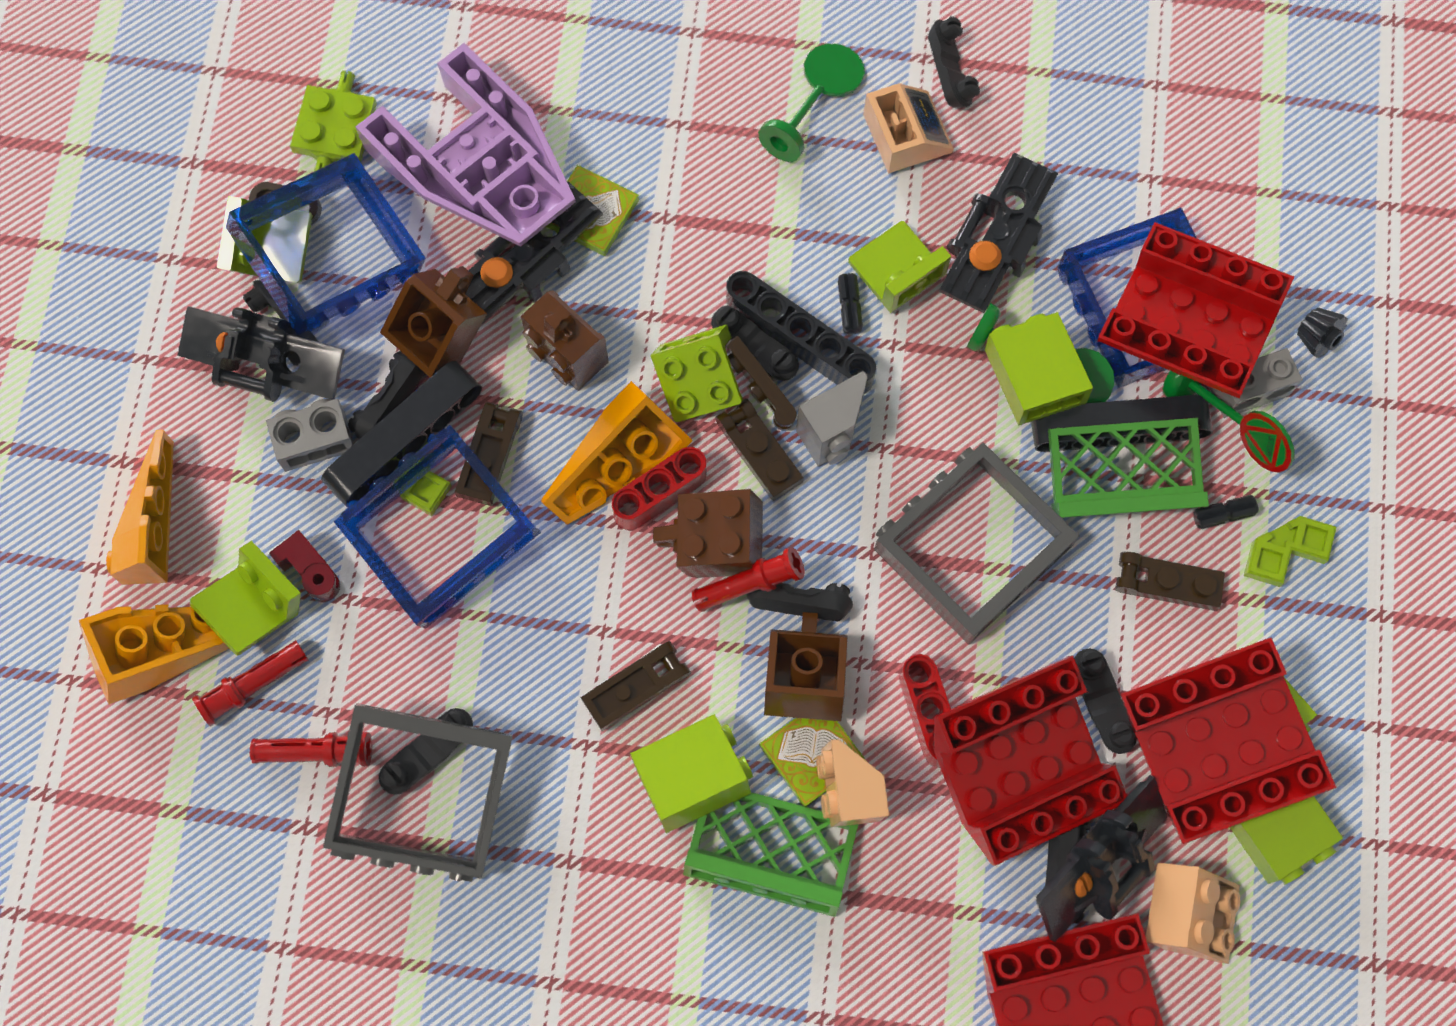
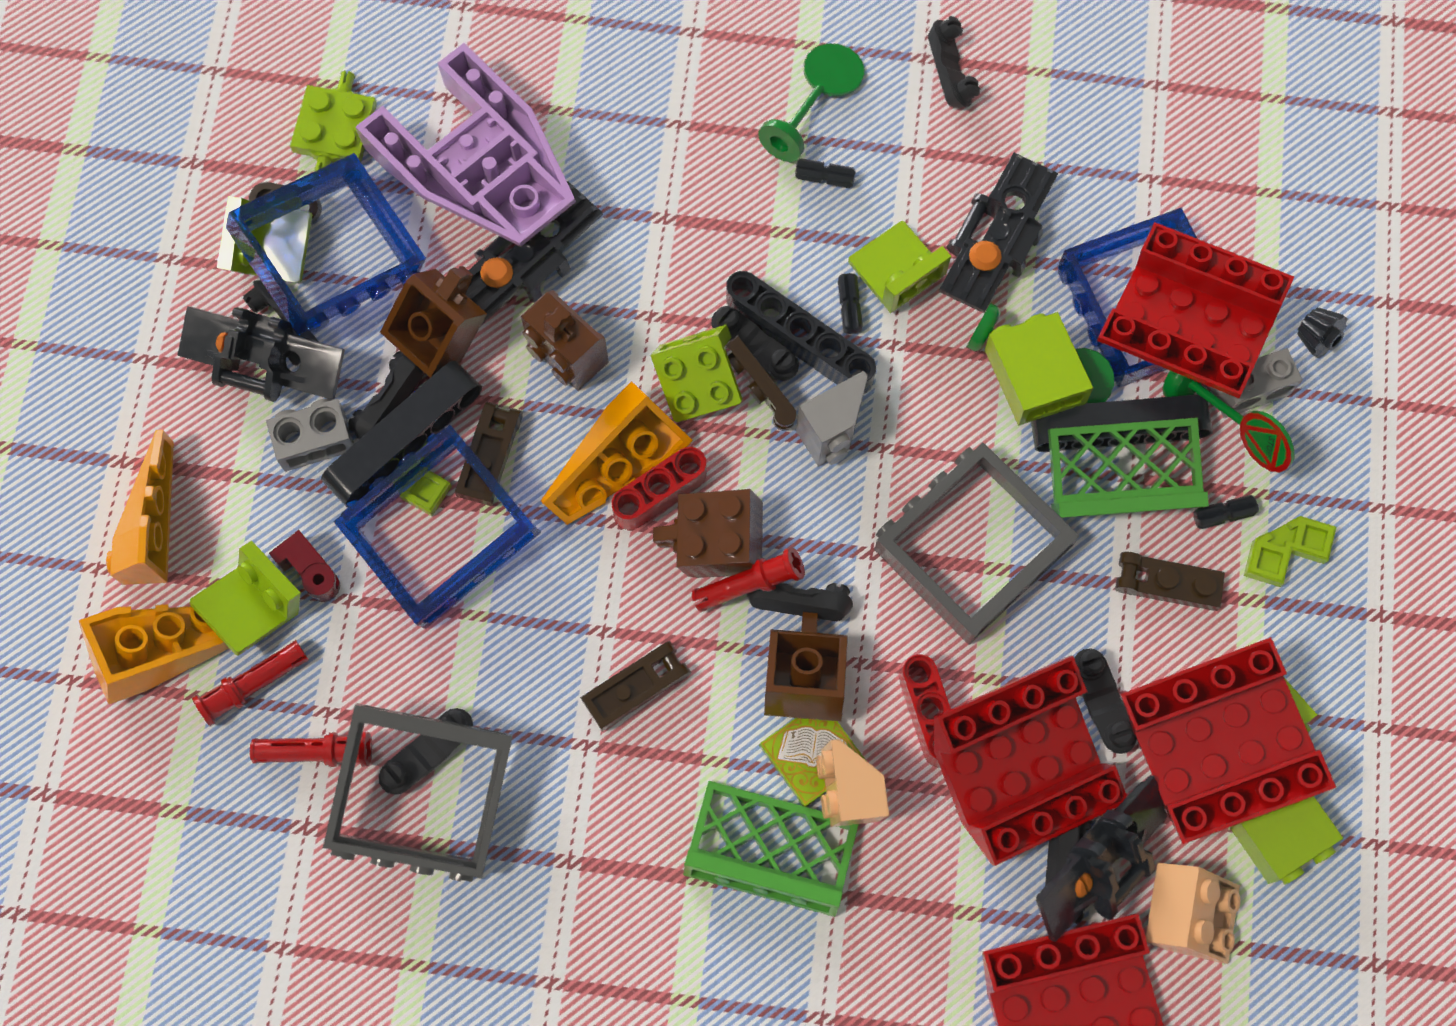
tile [546,165,639,256] -> none
lime brick [630,714,753,833] -> none
dark brown plate [715,398,804,502] -> none
light nougat slope [863,83,954,173] -> none
none -> black piece [795,158,856,188]

